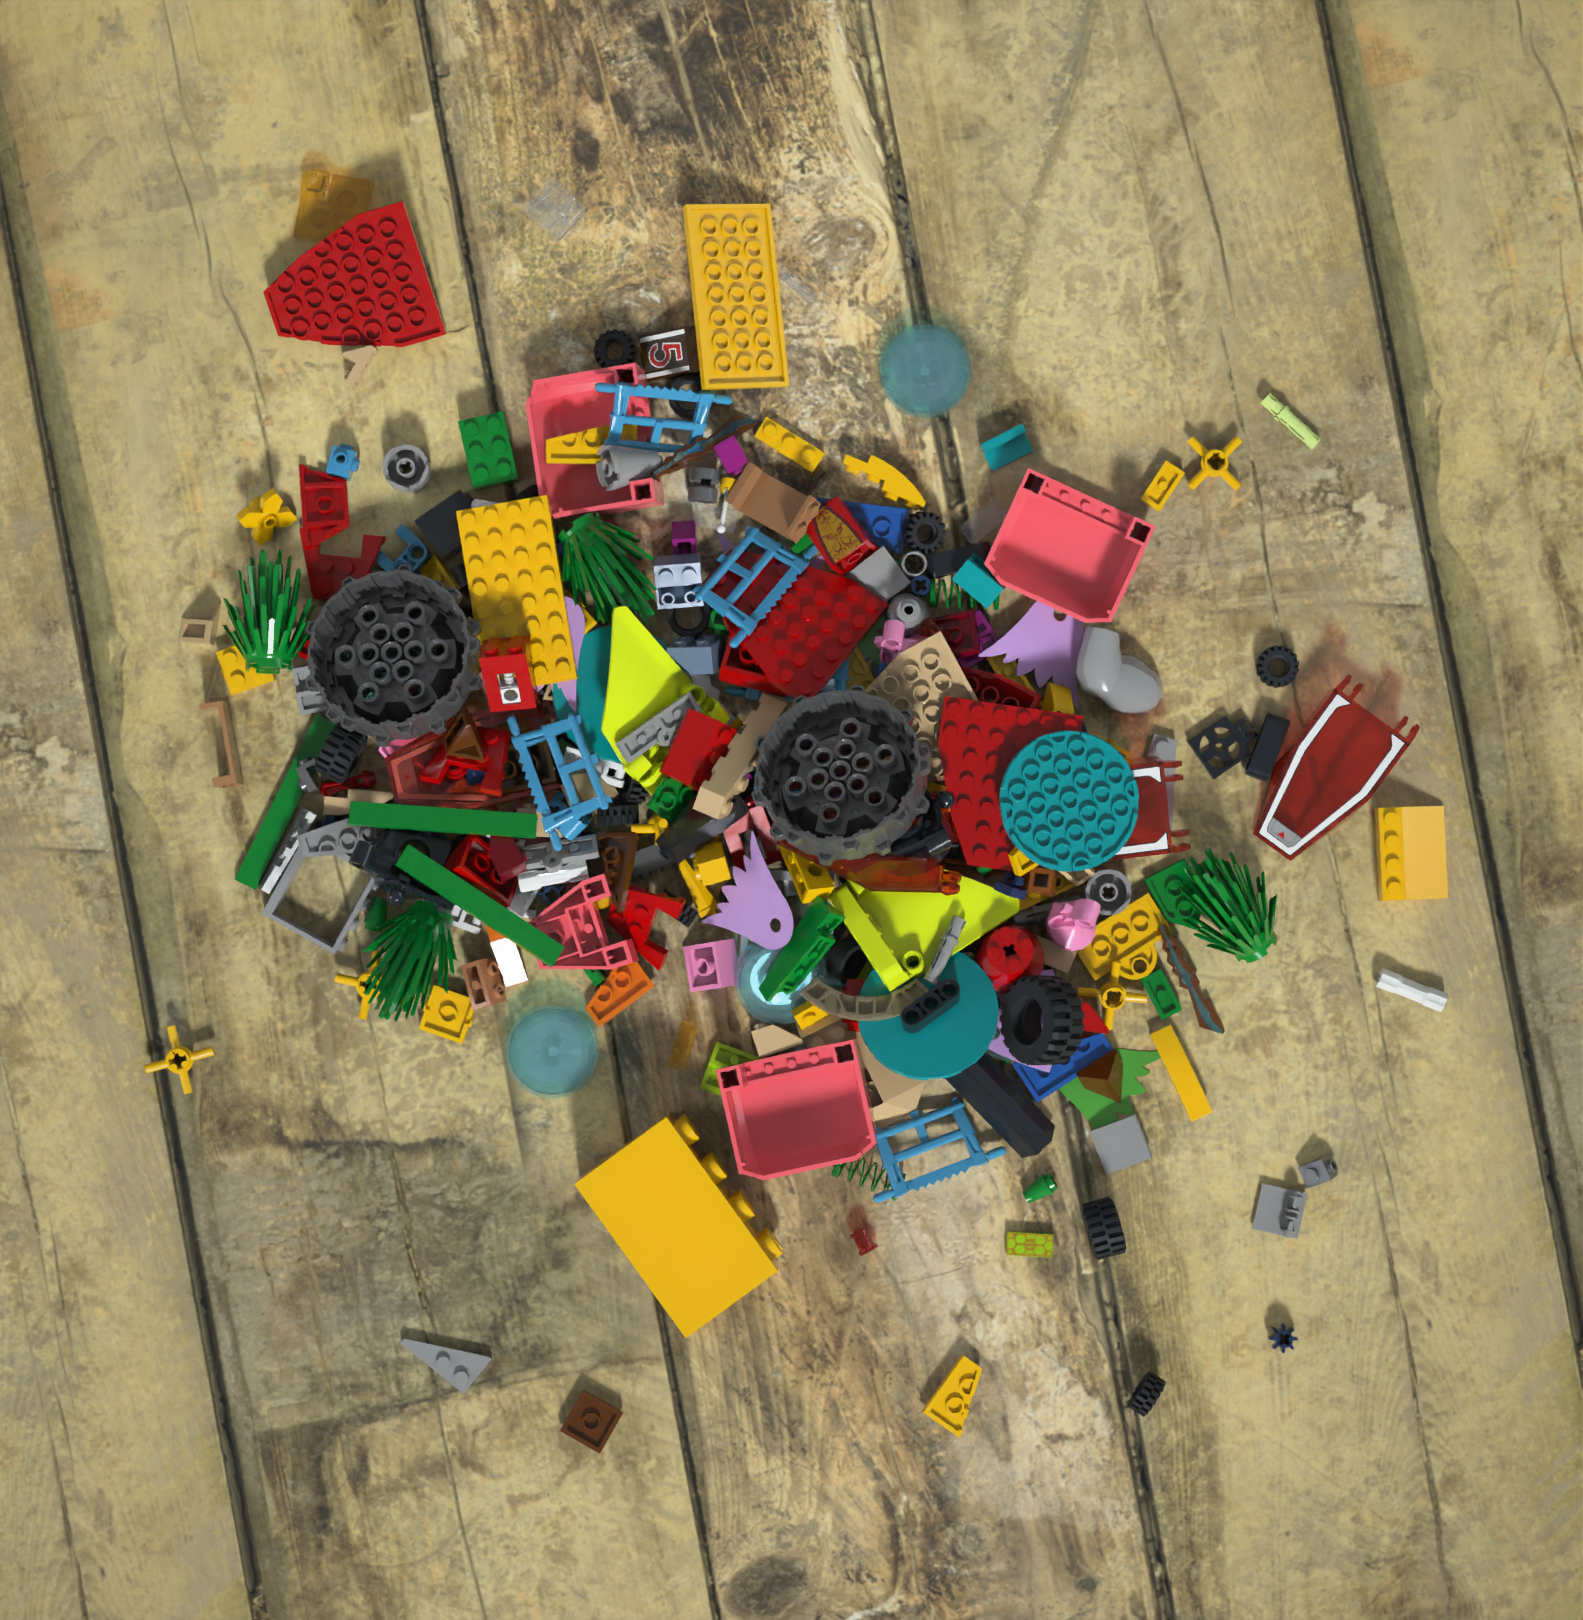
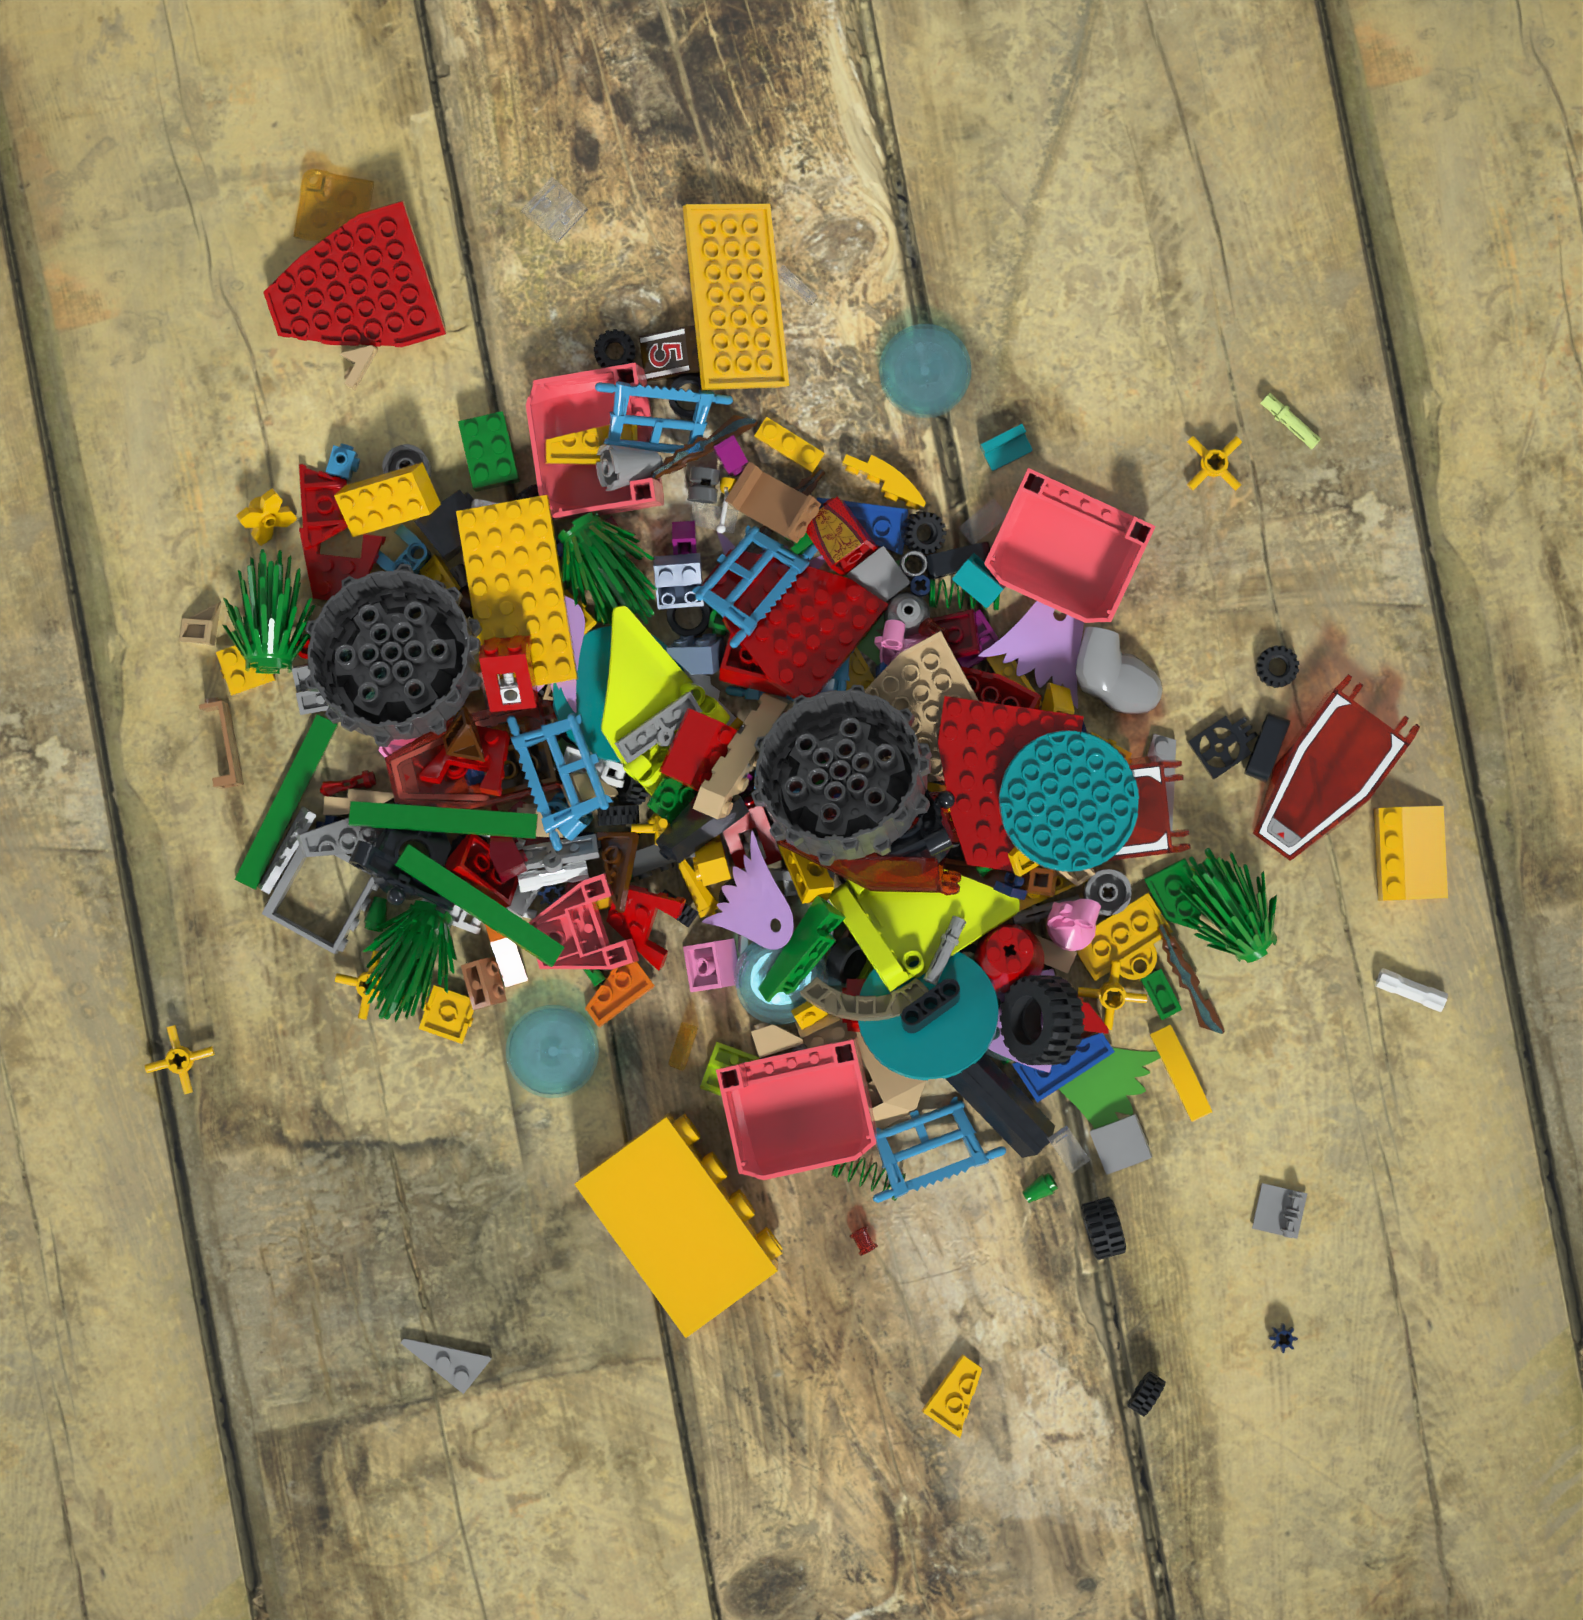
flat silver bracket [296,756,320,794] -> none
black tyre [315,722,368,784] -> none
reddish brown plate [560,1389,623,1454] -> none
lime tile [1006,1231,1054,1258] -> none
reddish brown slope [1076,1049,1123,1103] -> none
yellow plate [1140,461,1185,512] -> none
flat silver bracket [1298,1153,1338,1188] -> none
none -> yellow brick [334,462,441,537]
none -> clear tile [1047,1126,1090,1173]

